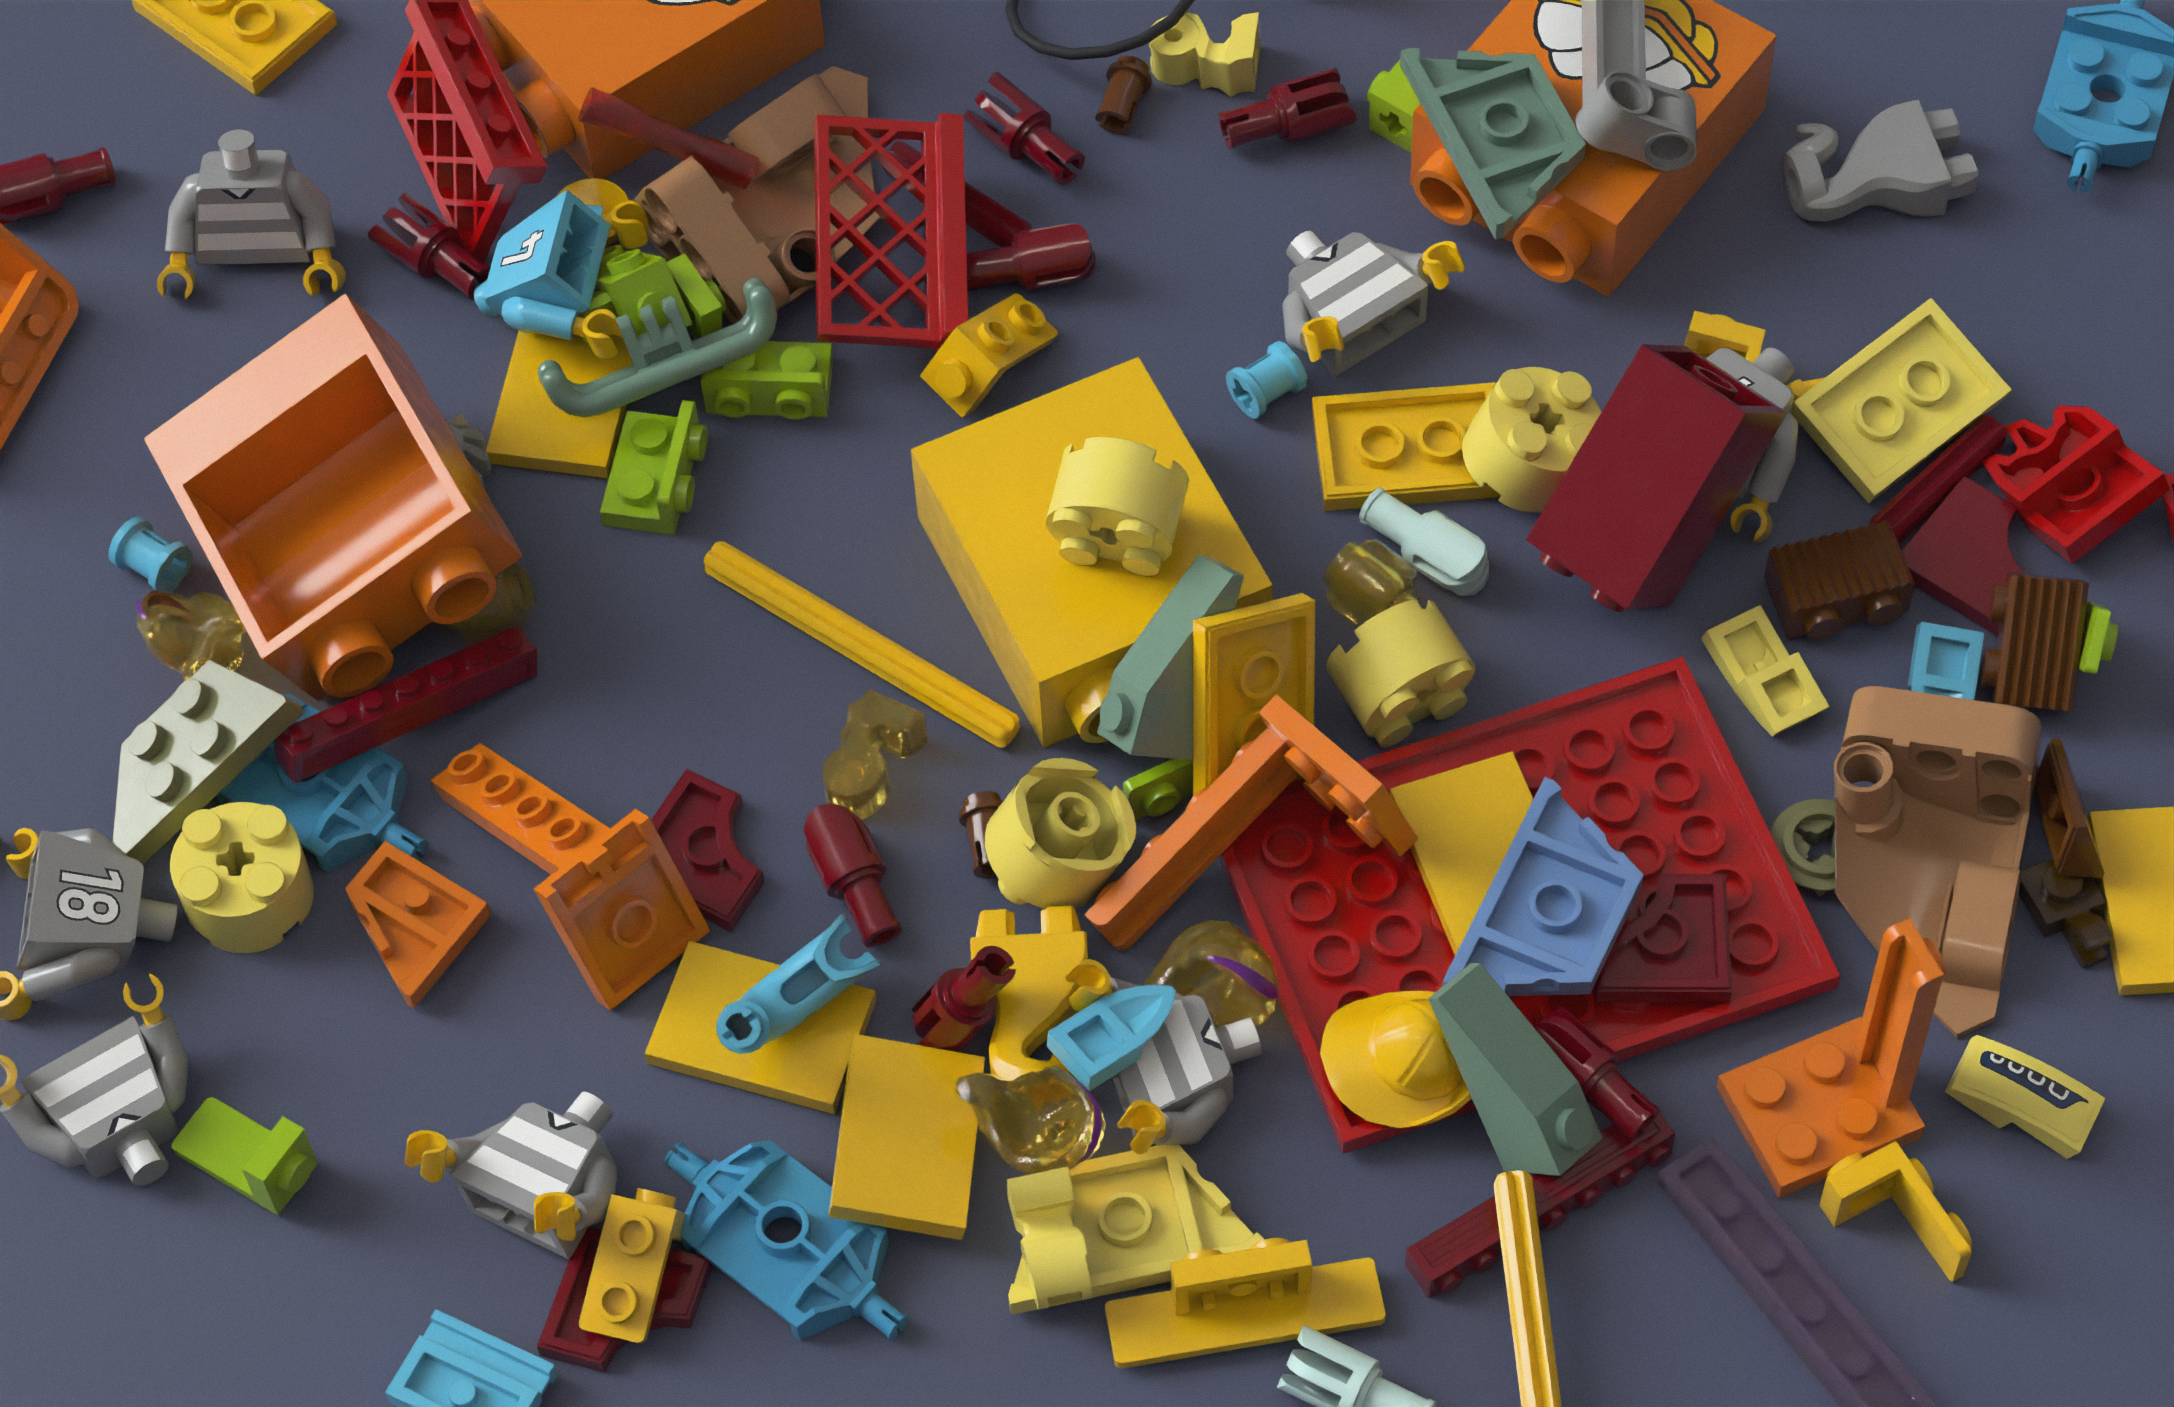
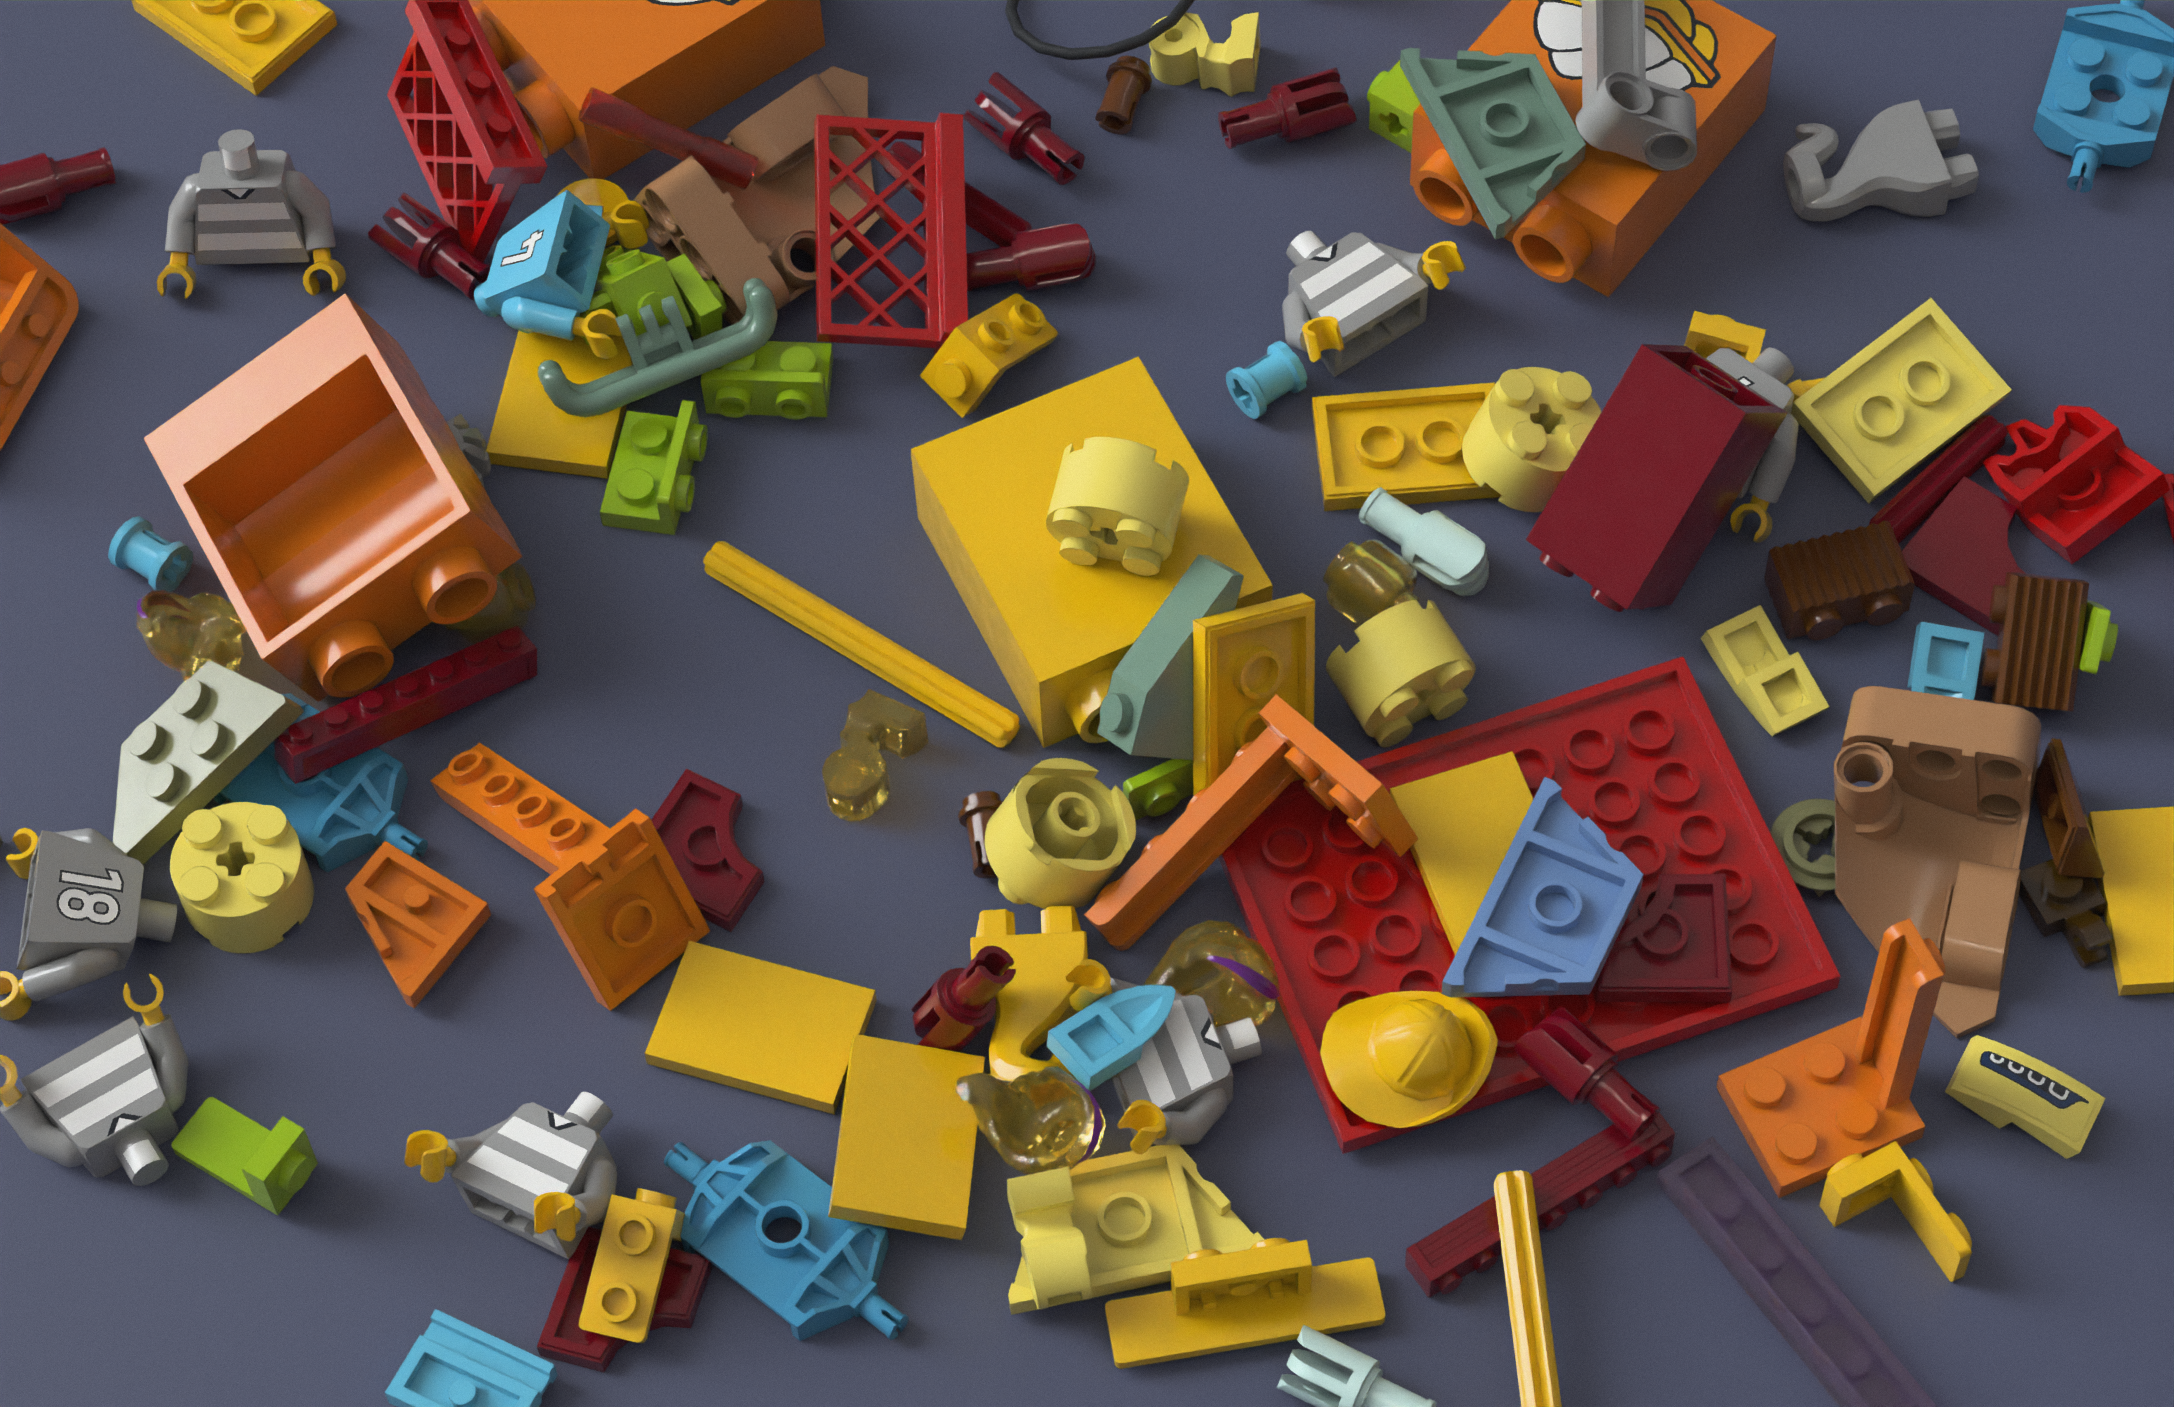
medium azure piece [716,913,883,1054] -> none
dark red arm [804,803,902,948] -> none
sand green slope [1428,963,1603,1176] -> none

